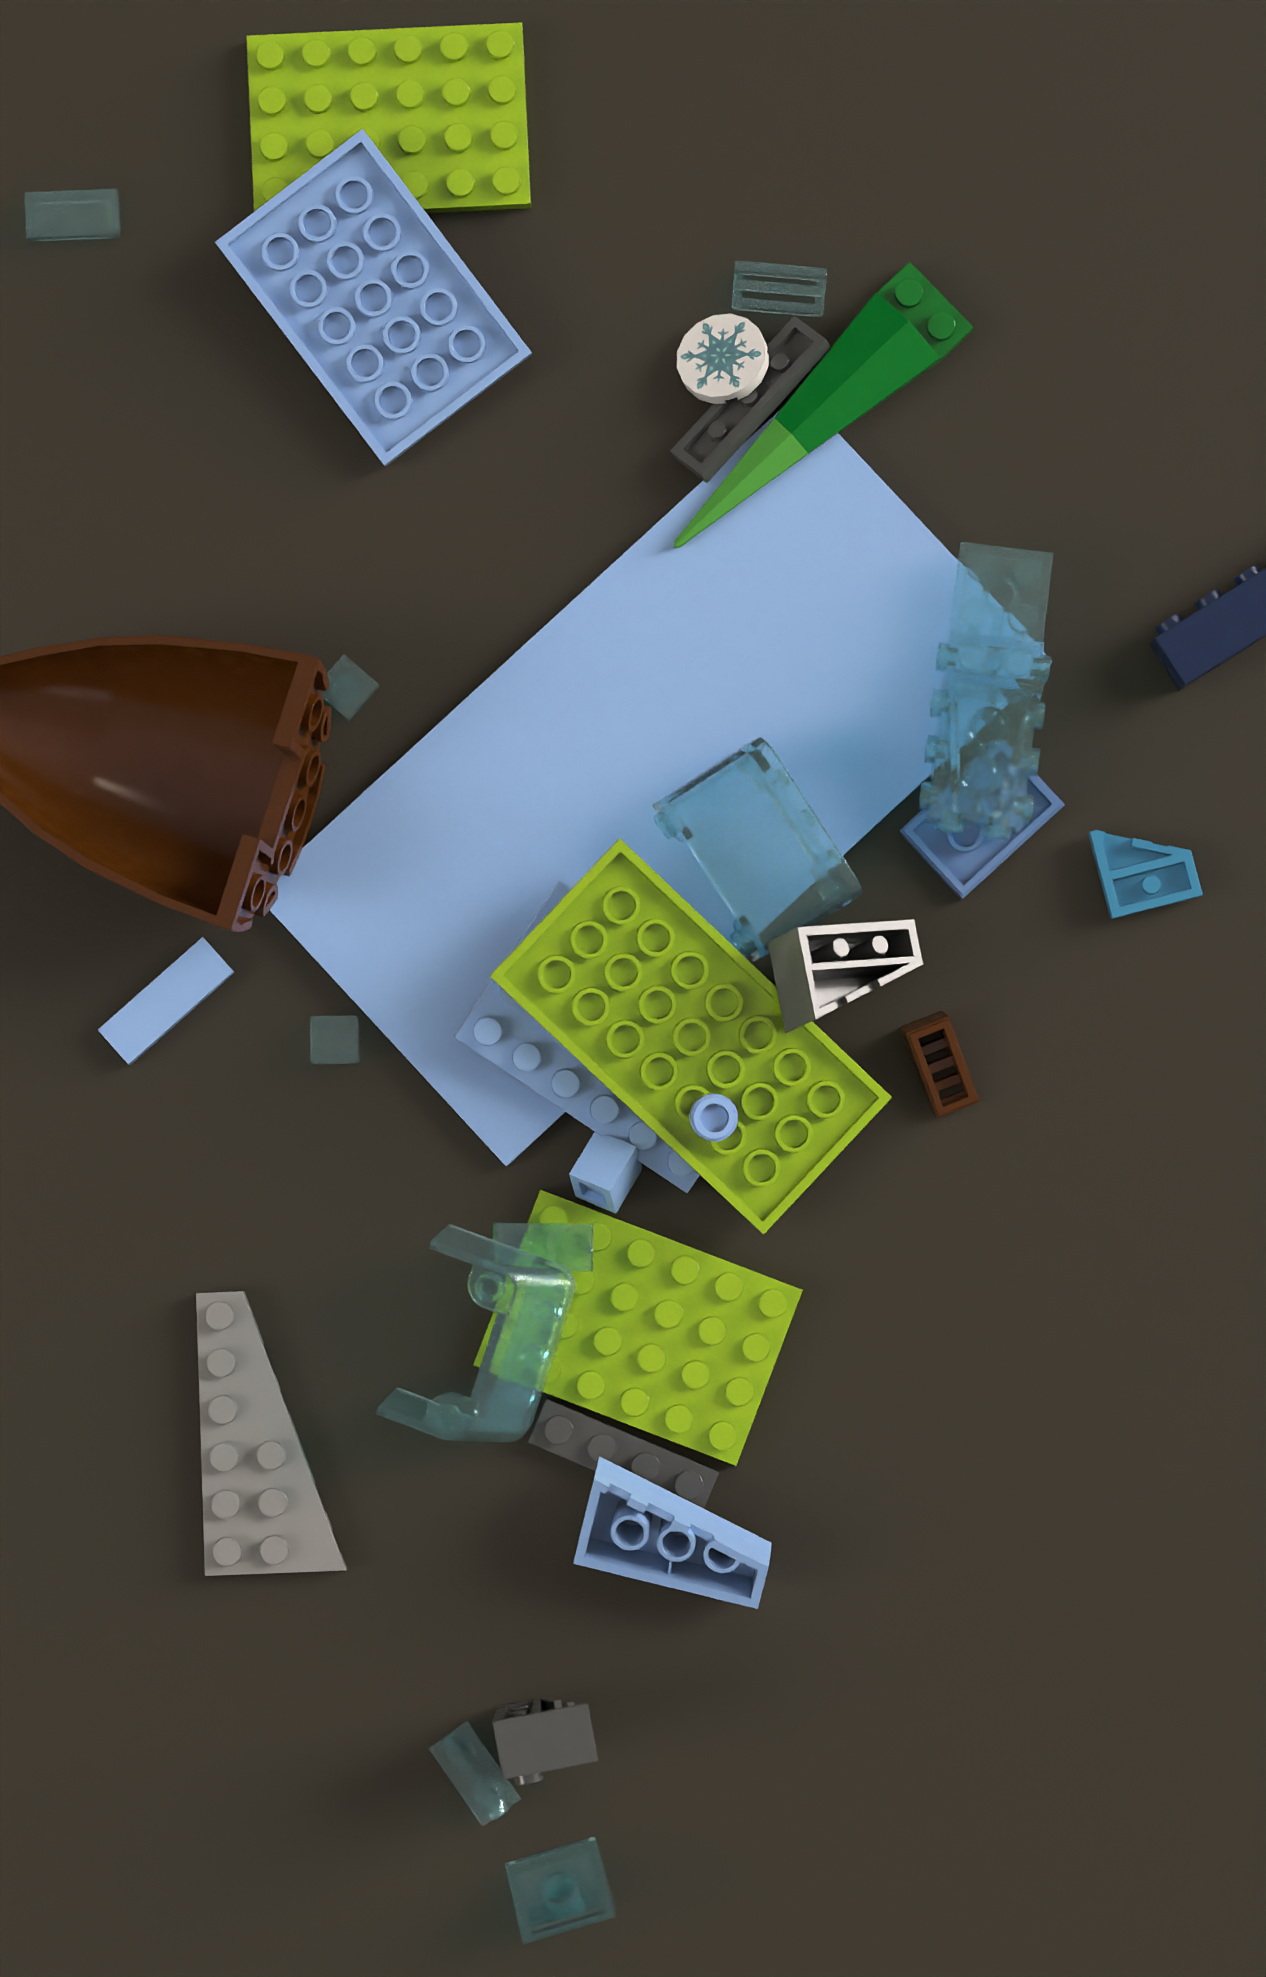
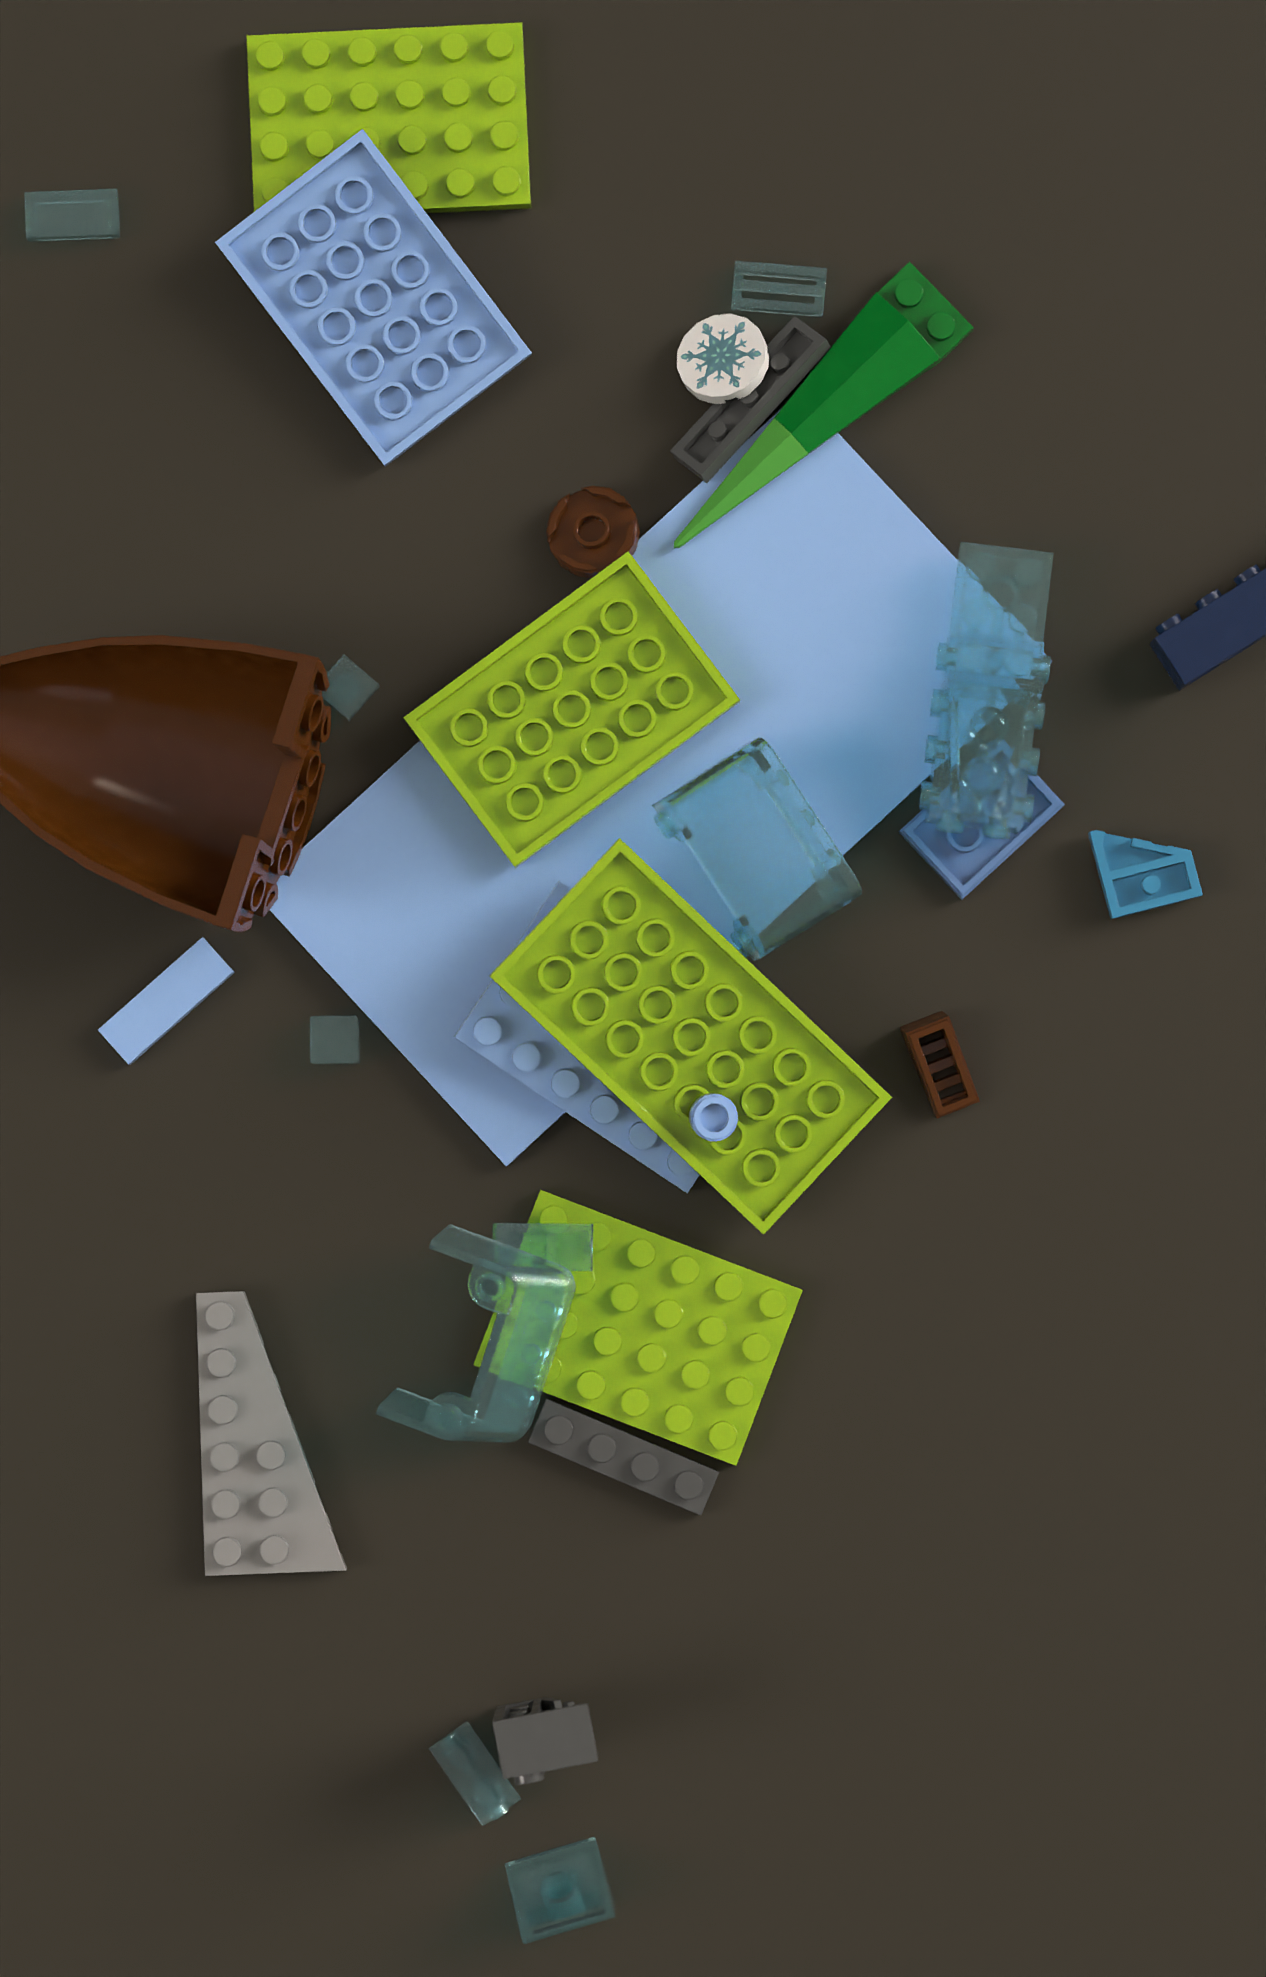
light blue panel [569,1132,642,1214] -> none
light blue wedge [573,1456,772,1609] -> none
dark grey wedge [768,919,923,1033] -> none
none -> lime plate [403,551,740,869]
none -> reddish brown tile [546,485,640,578]

